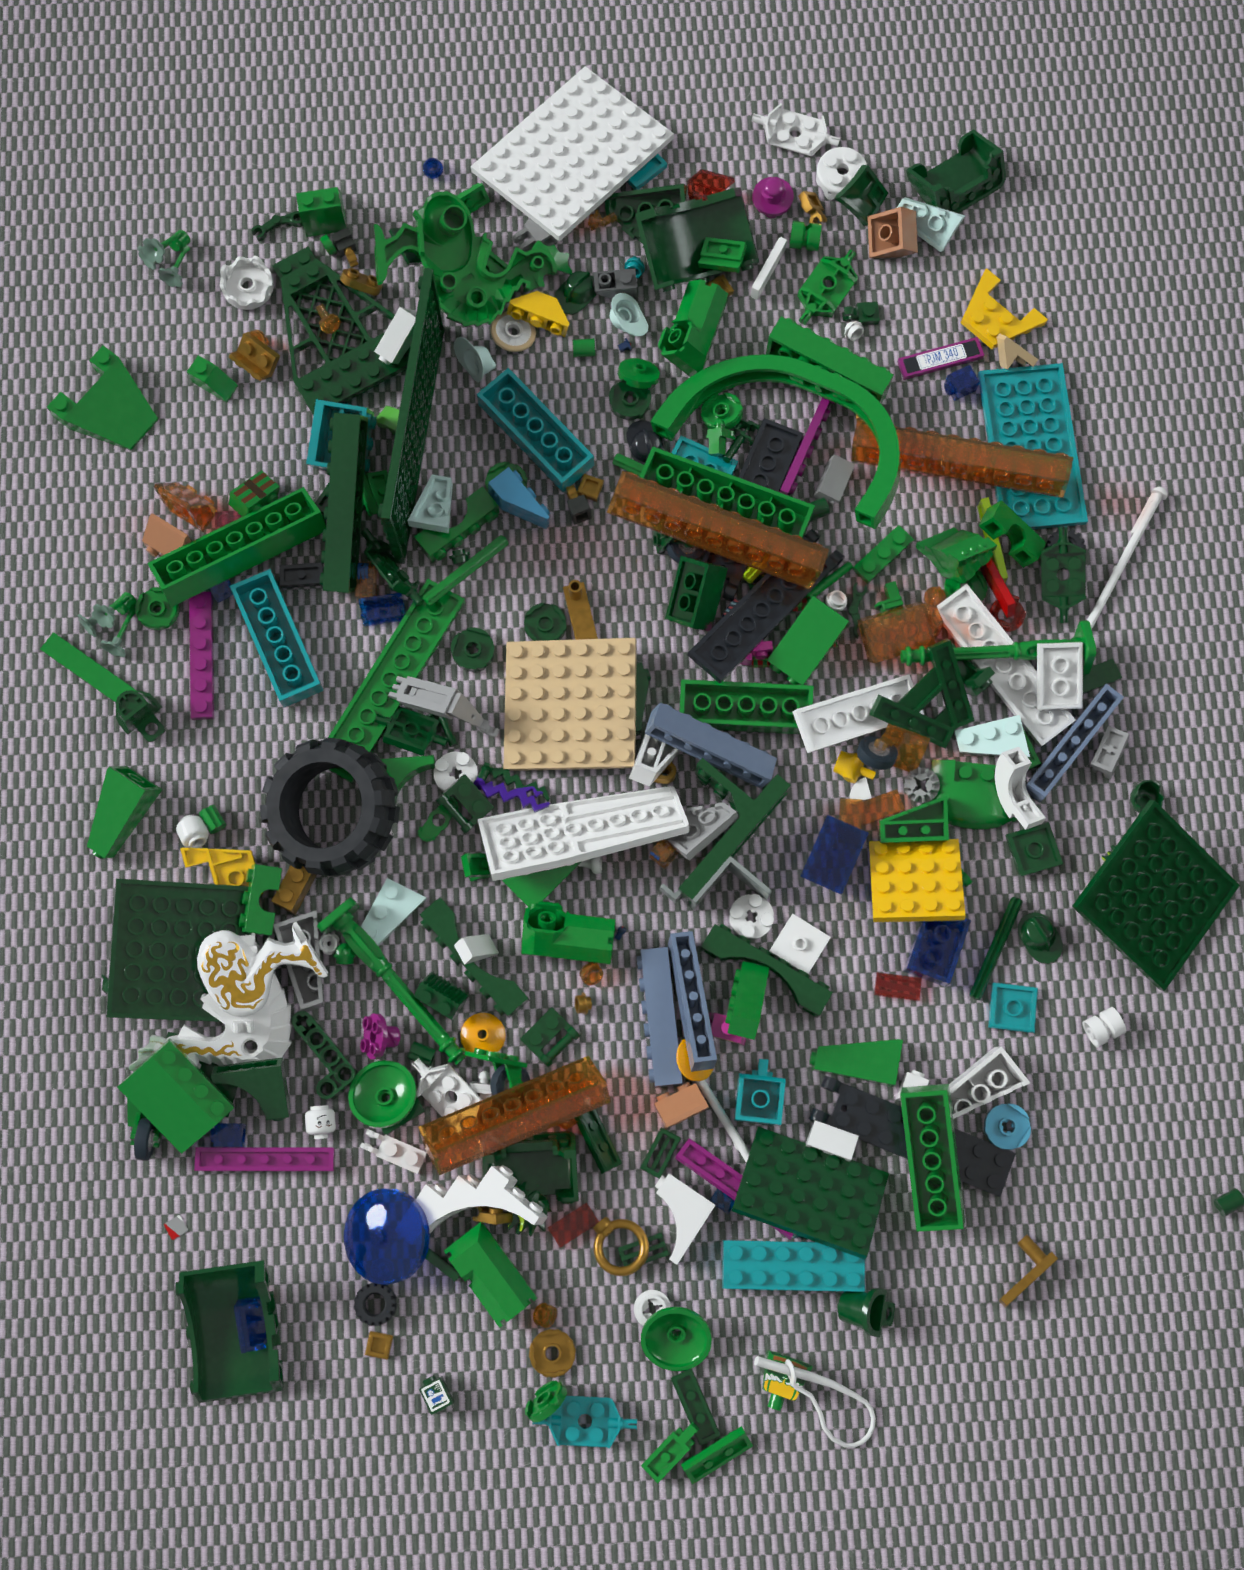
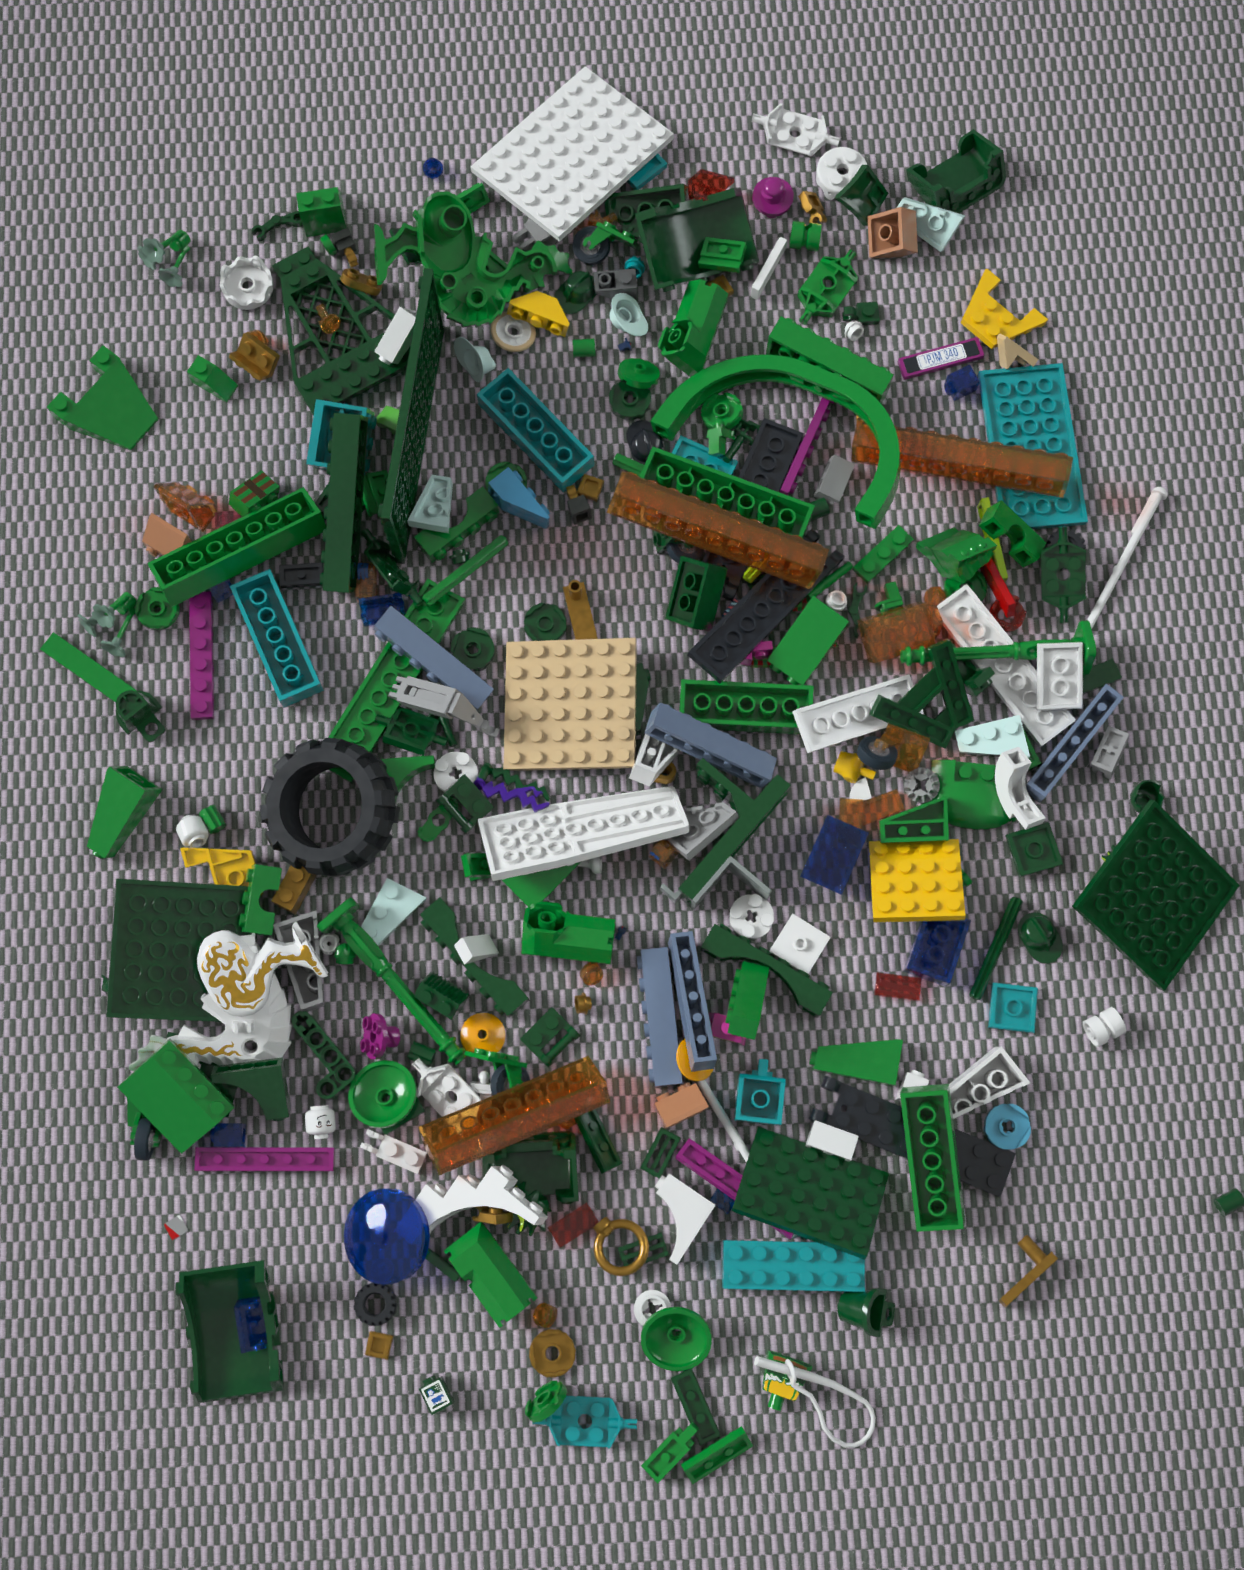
none -> sand blue brick [373,606,494,710]
none -> plate [573,221,641,265]

